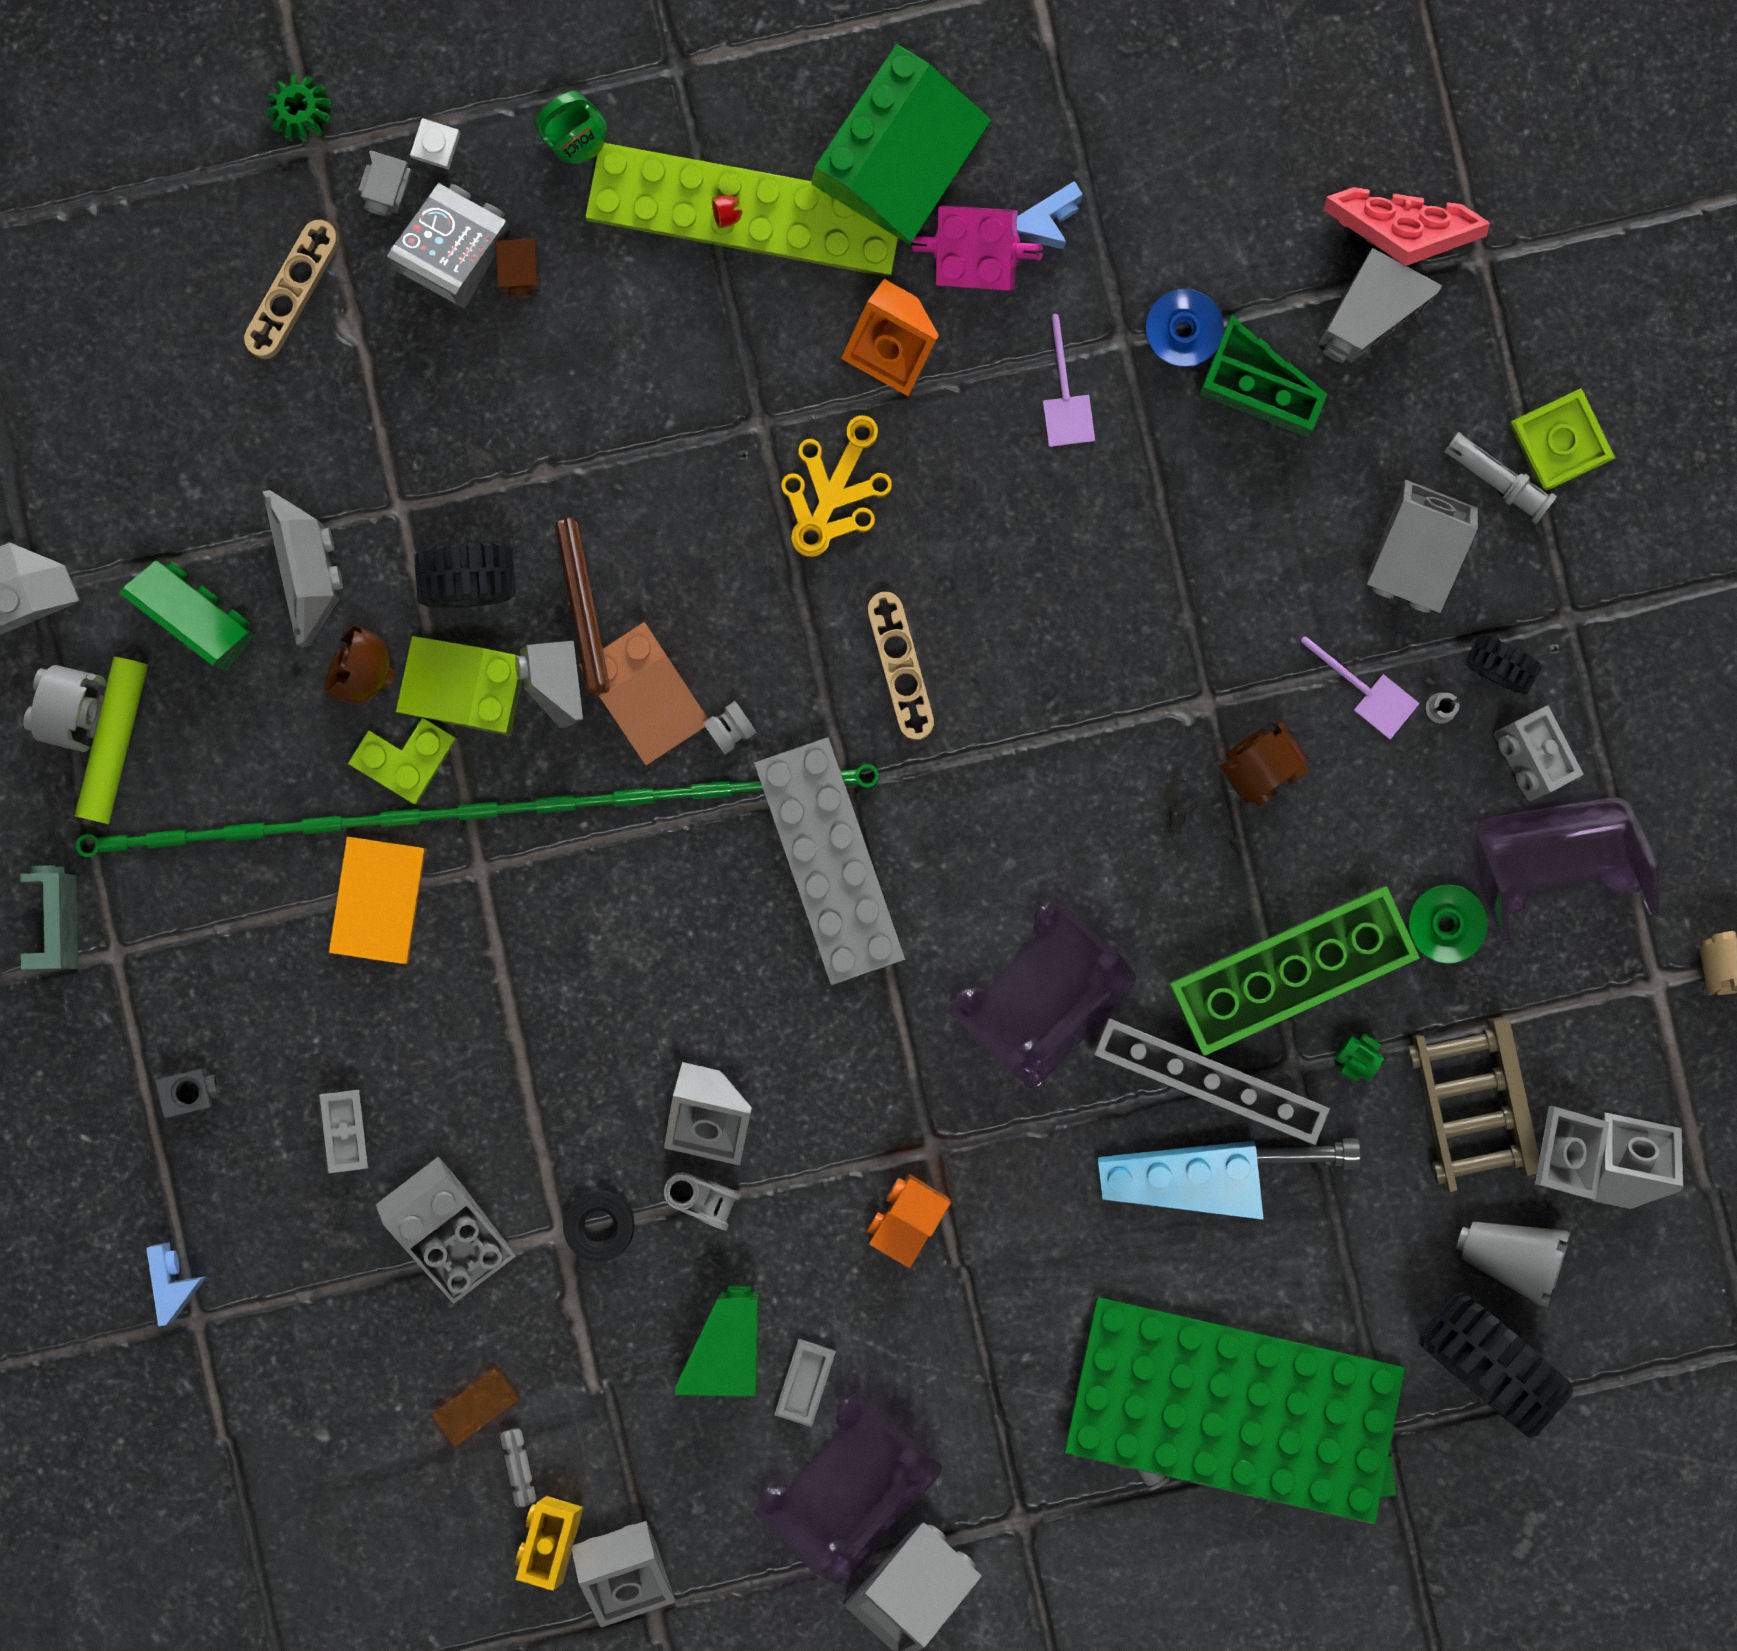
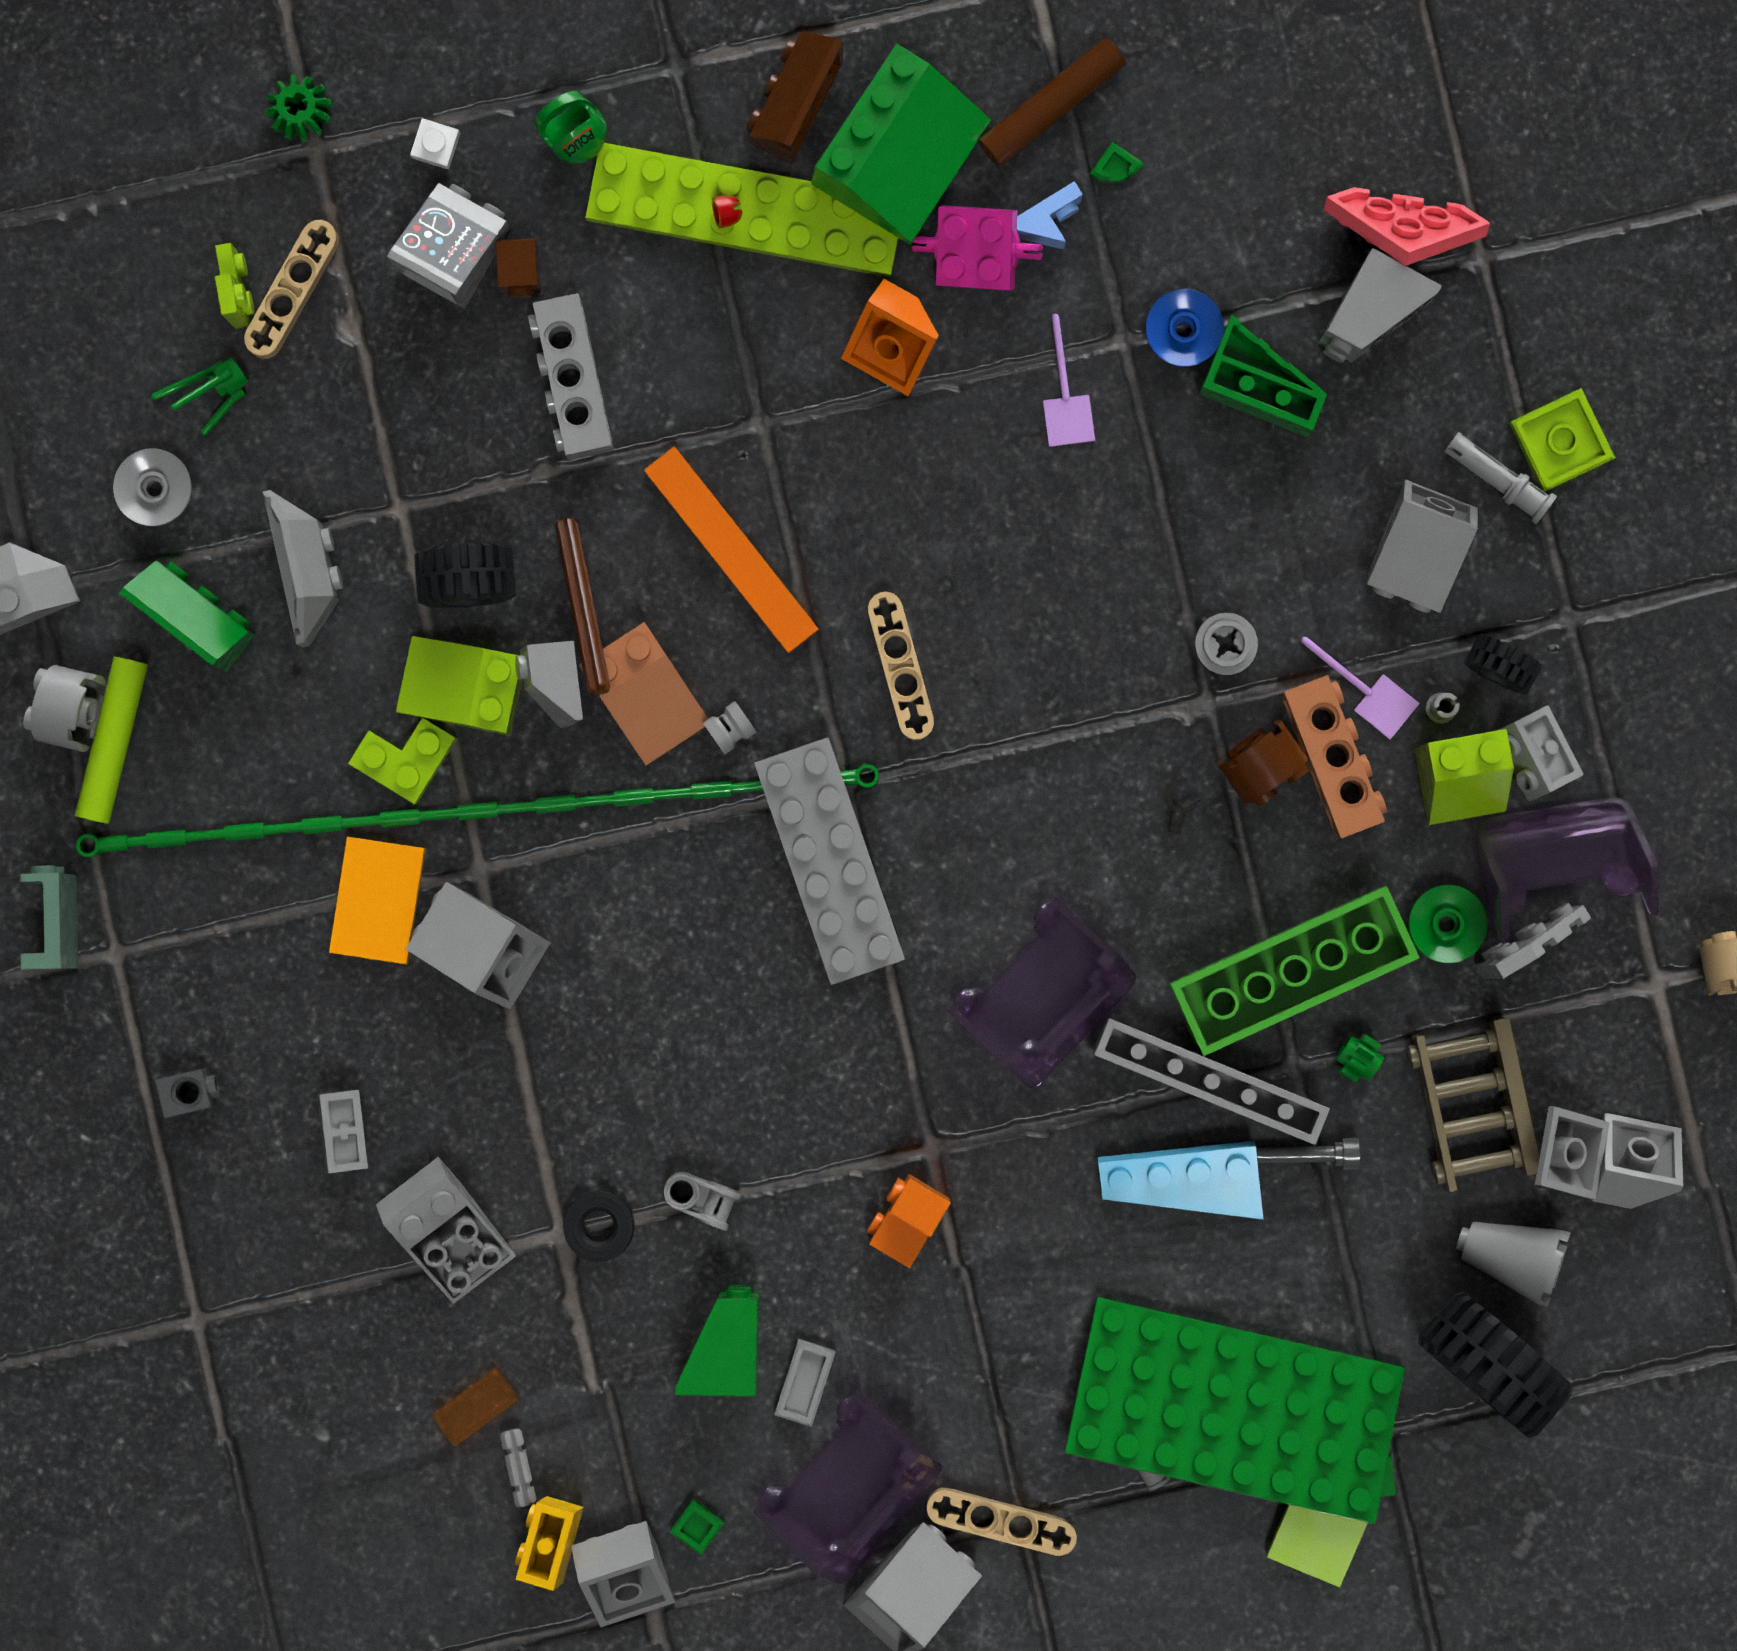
light blue slope [146,1242,206,1326] -> none
reddish brown cylinder [324,624,395,705] -> none
light grey window [358,150,412,216] -> none
light grey slope [664,1062,752,1166] -> none
yellow plant [781,415,892,557] -> none
none -> light grey dish [113,448,192,527]
none -> green plant [151,357,249,436]
none -> lime plate [215,243,255,329]
none -> light grey slope [406,882,551,1010]
none -> light grey brick [528,293,614,461]
none -> orange tile [644,446,819,654]
none -> green tile [669,1498,725,1555]
none -> reddish brown slope [747,31,843,164]
none -> tan beam [926,1487,1077,1556]
none -> reddish brown piece [978,37,1126,168]
none -> green tile [1090,142,1144,183]
none -> light grey gear [1195,613,1258,676]
none -> lime tile [1266,1505,1368,1588]
none -> nougat brick [1280,675,1387,840]
none -> lime slope [1414,729,1514,825]
none -> light grey plate [1475,902,1591,979]

